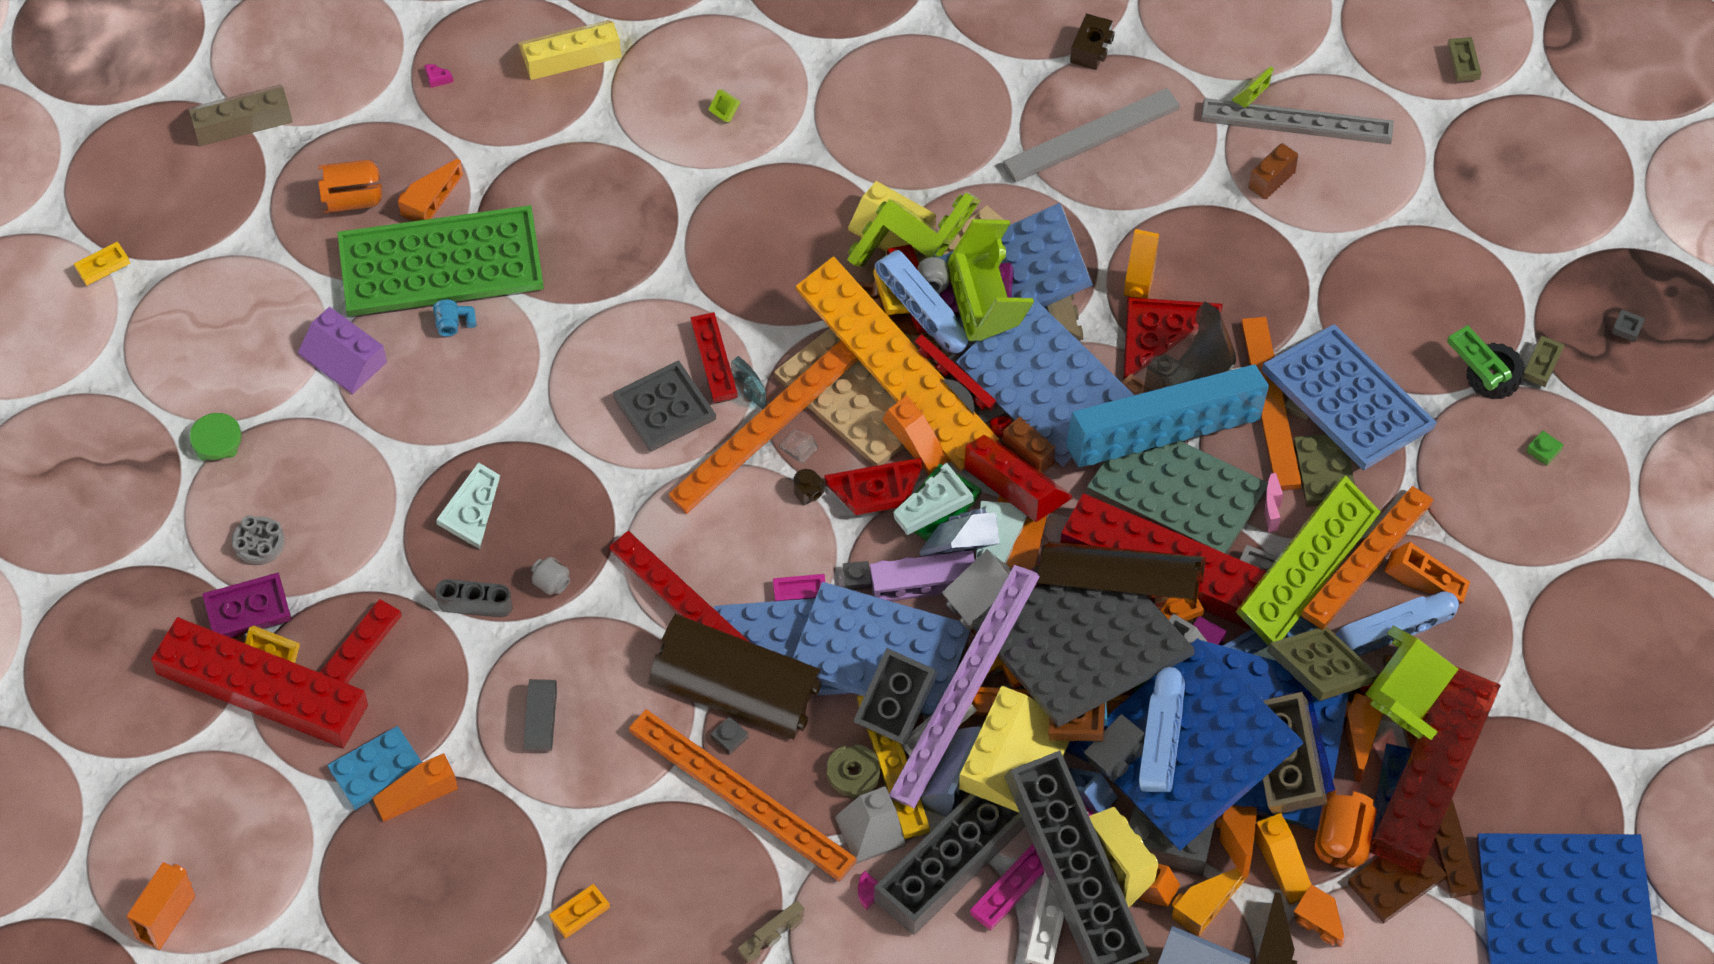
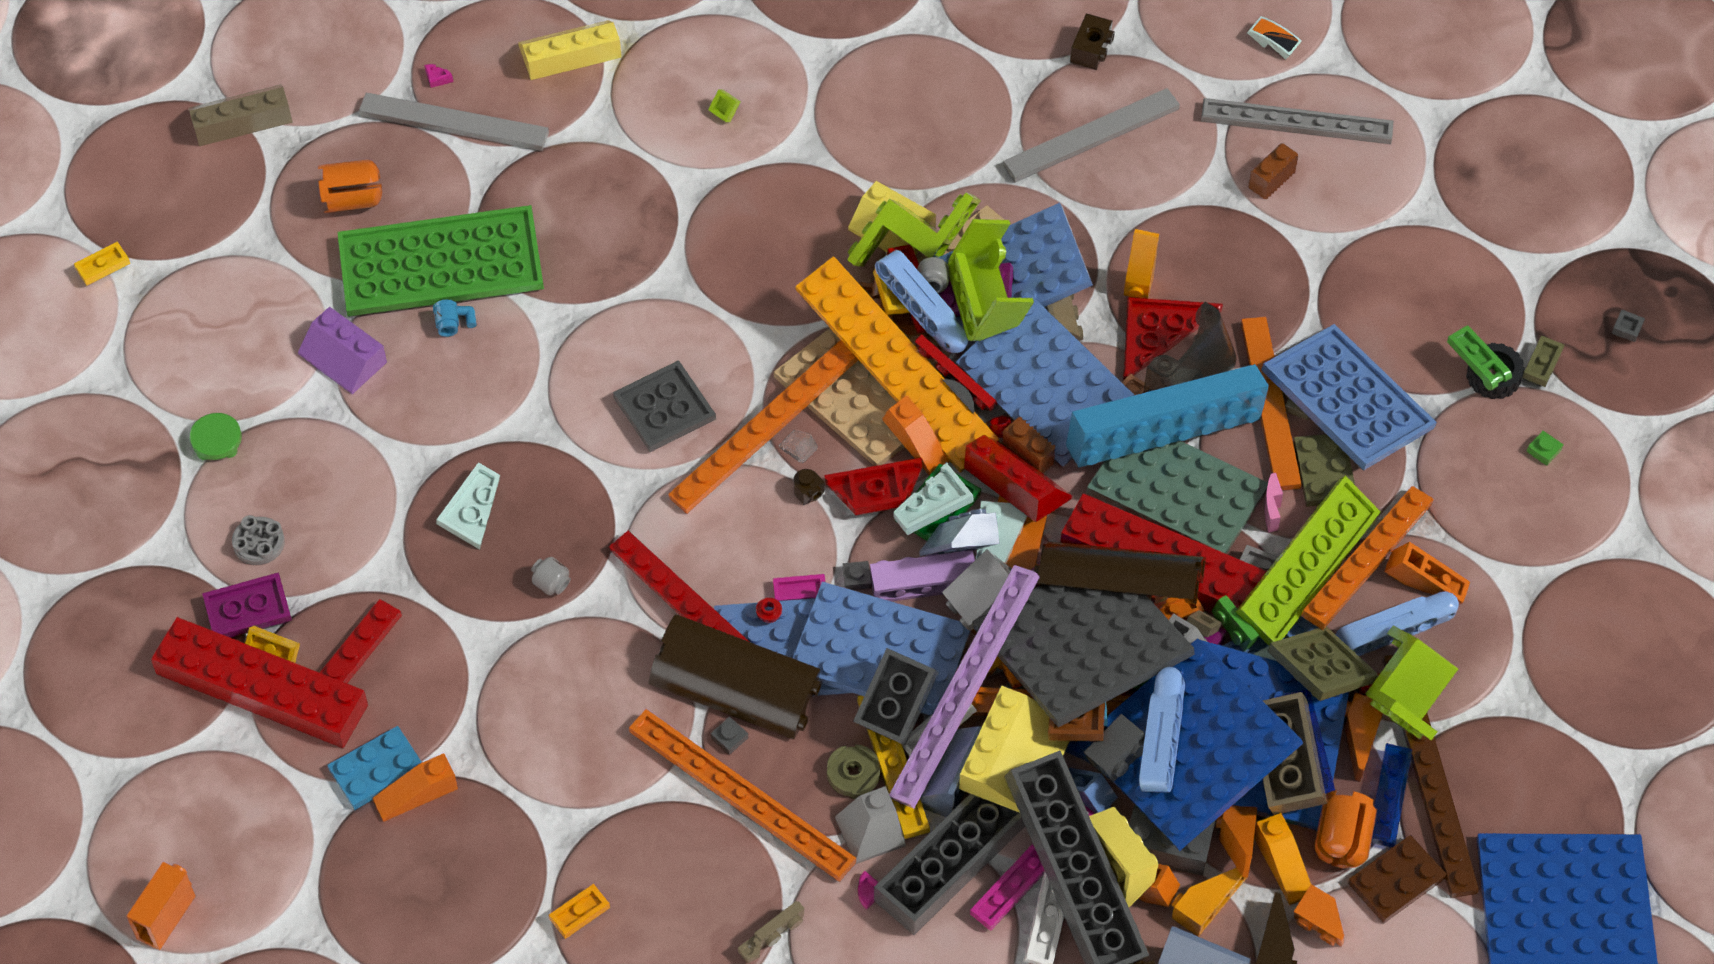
orange slope [398,159,463,221] -> none
dark grey beam [435,579,513,617] -> none
dark grey beam [524,679,557,751] -> none
red plate [690,312,738,403] -> none
clear light blue slope [731,356,766,409] -> none
lime slope [1232,66,1274,108] -> none
clear red brick [1370,666,1501,874] -> none
olive plate [1447,37,1482,82] -> none
none -> light grey tile [359,92,549,151]
none -> red plate [756,598,782,623]
none -> dark tan plate [1187,610,1222,638]
none -> bright green plate [1211,595,1259,652]
none -> slope [1247,16,1302,59]

